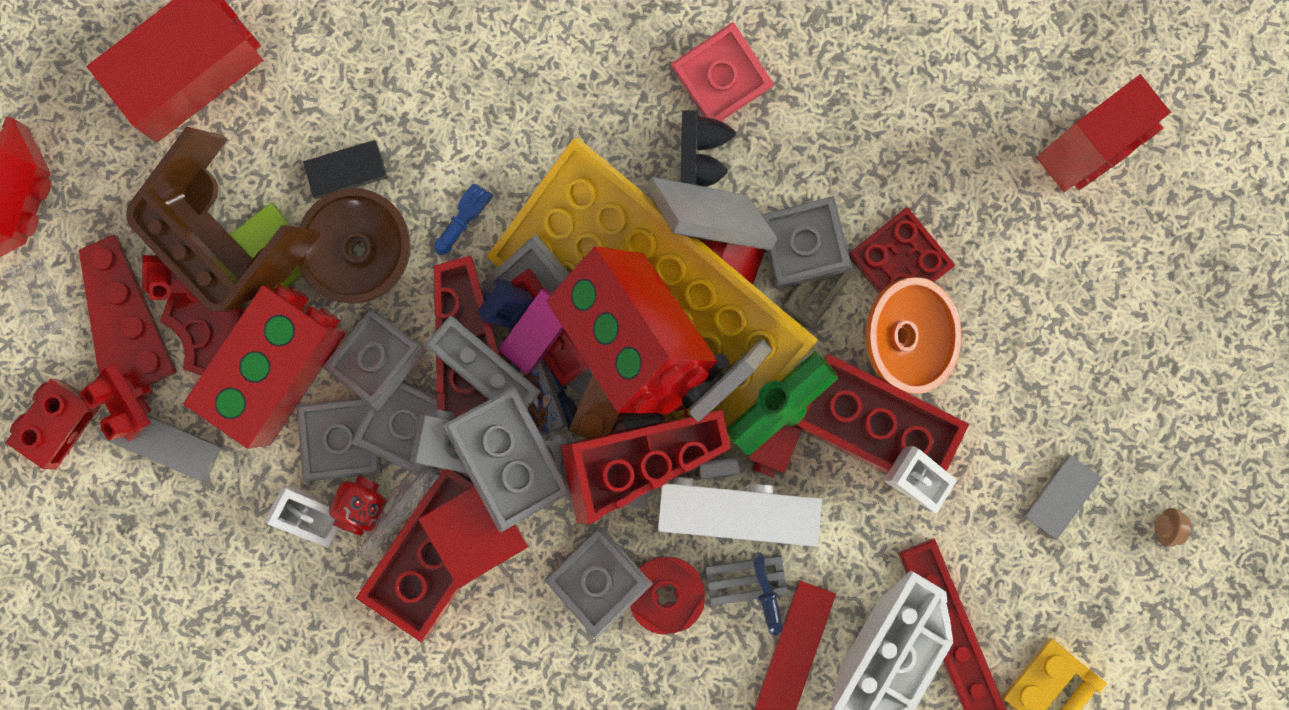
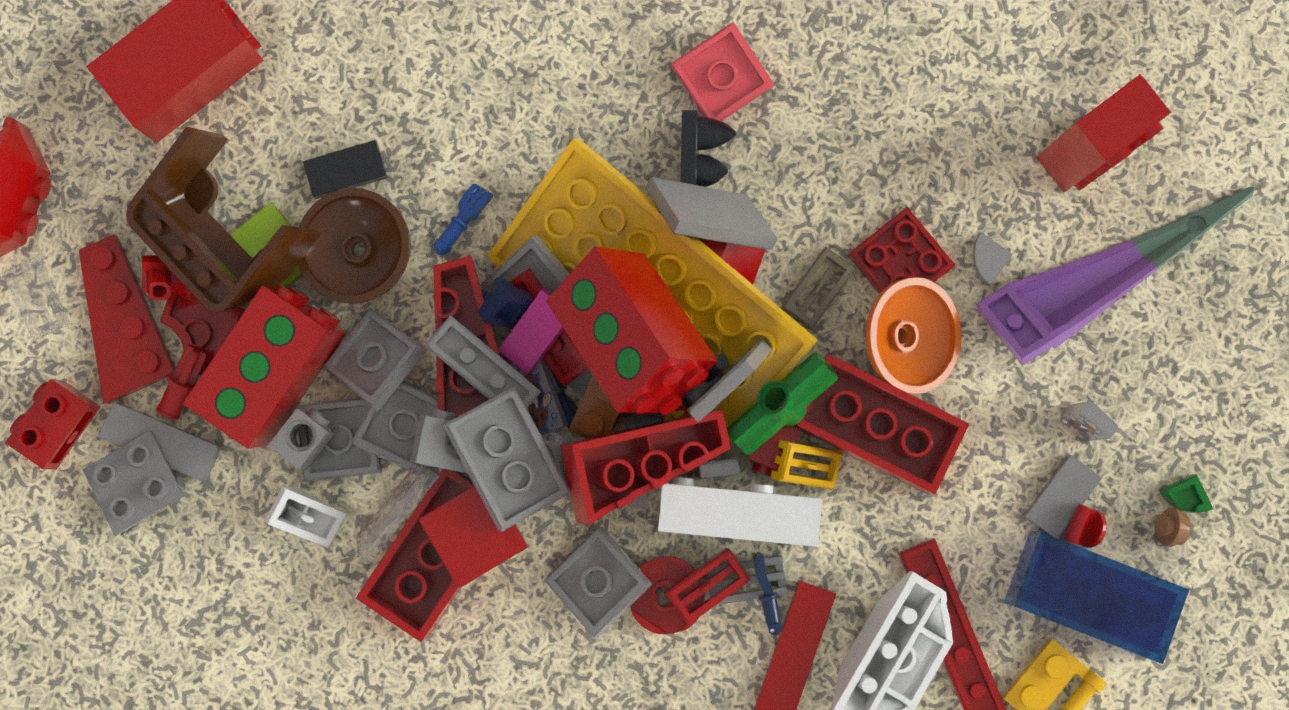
red hips [81,364,153,442] -> none
red head [328,476,386,537] -> none
light grey tile [761,196,853,289] -> none
white slope [883,446,957,514] -> none
none -> light grey hinge [83,431,186,536]
none -> red axle [156,345,207,420]
none -> light grey brick [268,408,335,470]
none -> red tile [663,548,750,626]
none -> yellow tile [770,440,843,489]
none -> light grey tile [973,232,1013,286]
none -> medium lavender plate [976,187,1254,366]
none -> clear blue brick [1004,531,1189,664]
none -> light grey tile [1060,401,1119,441]
none -> red plate [1063,503,1107,548]
none -> green tile [1159,474,1213,513]

